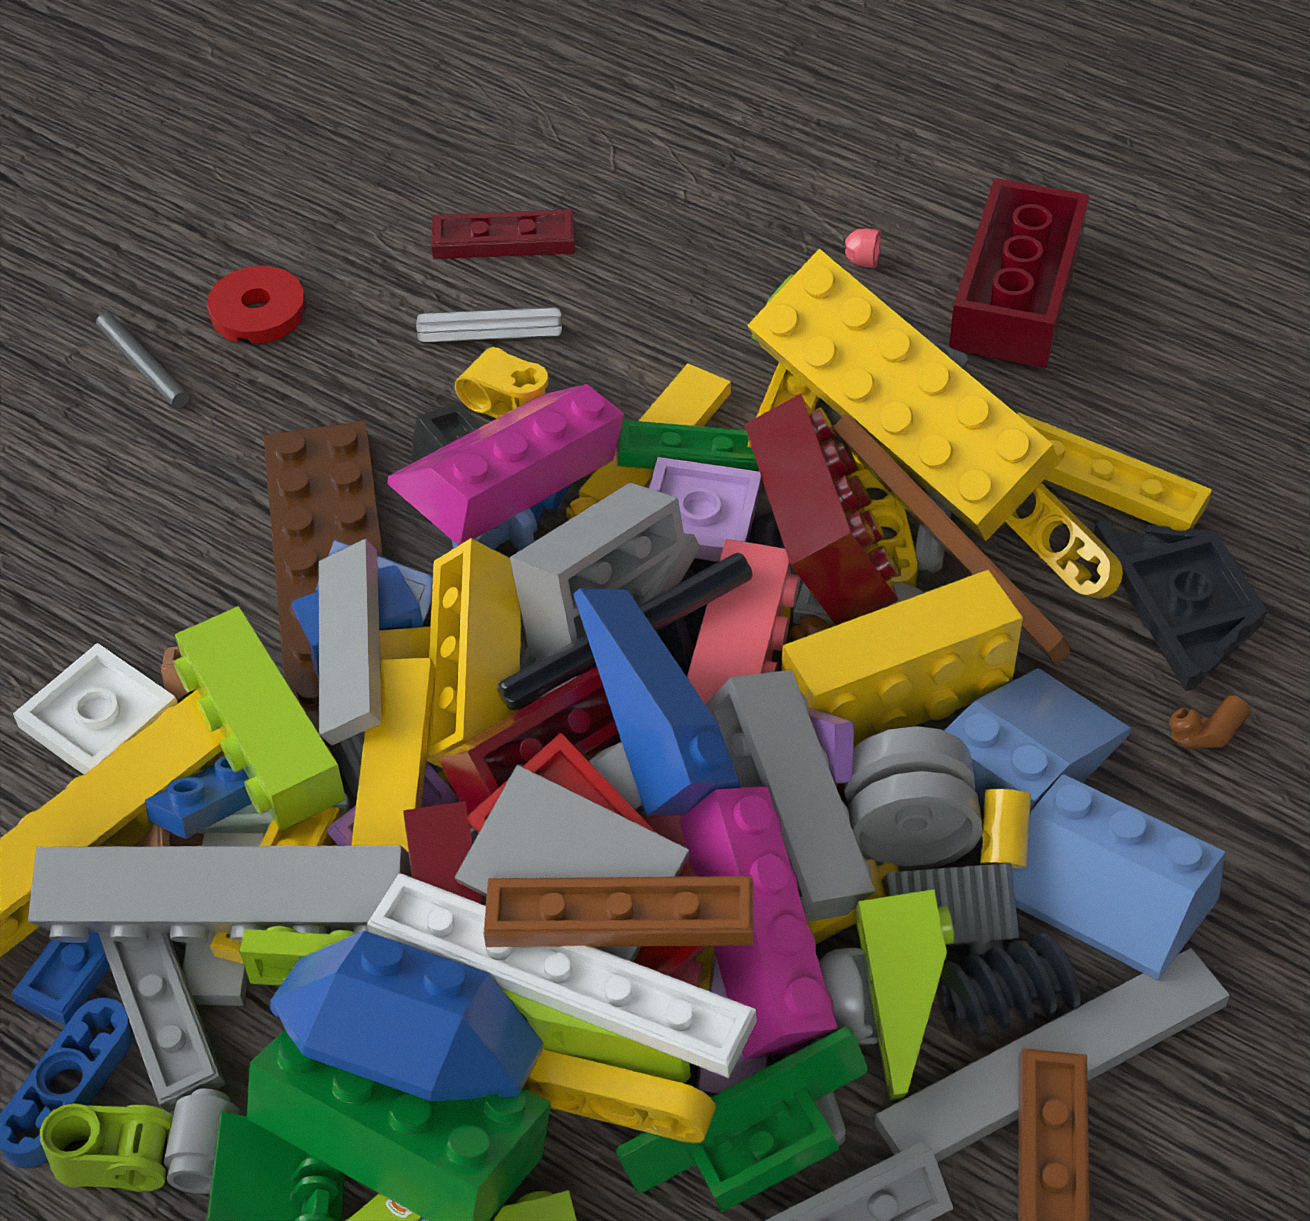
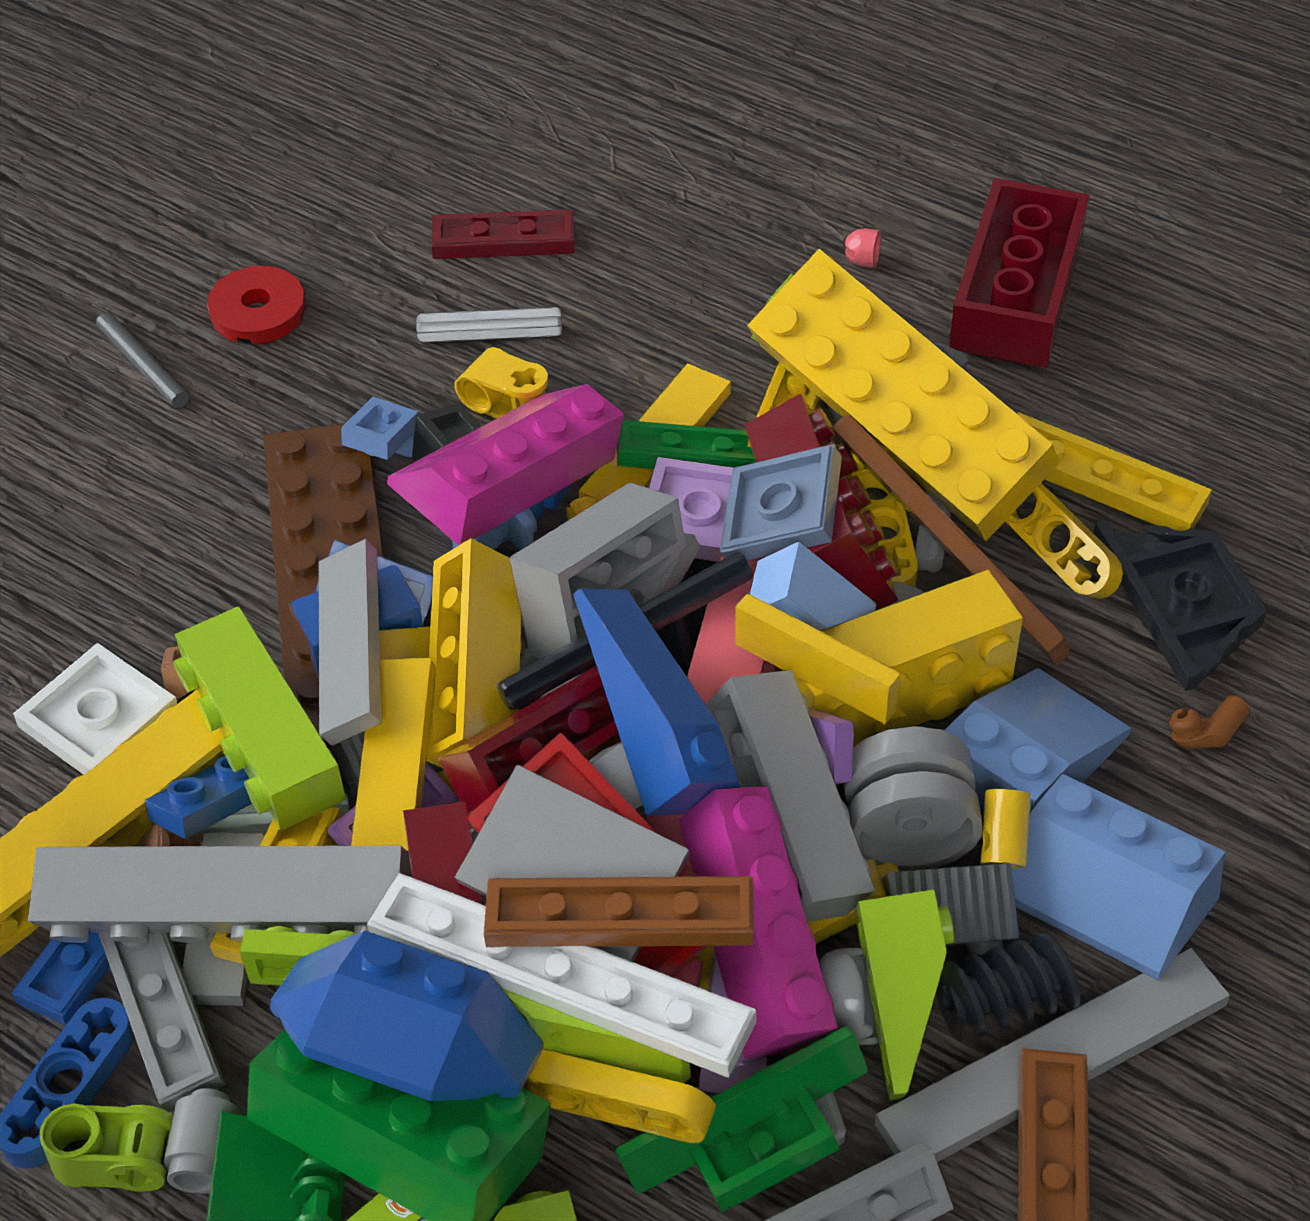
none -> medium blue bracket [341,397,418,460]
none -> sand blue tile [719,444,842,561]
none -> yellow tile [735,594,900,724]
none -> light blue slope [750,542,876,631]

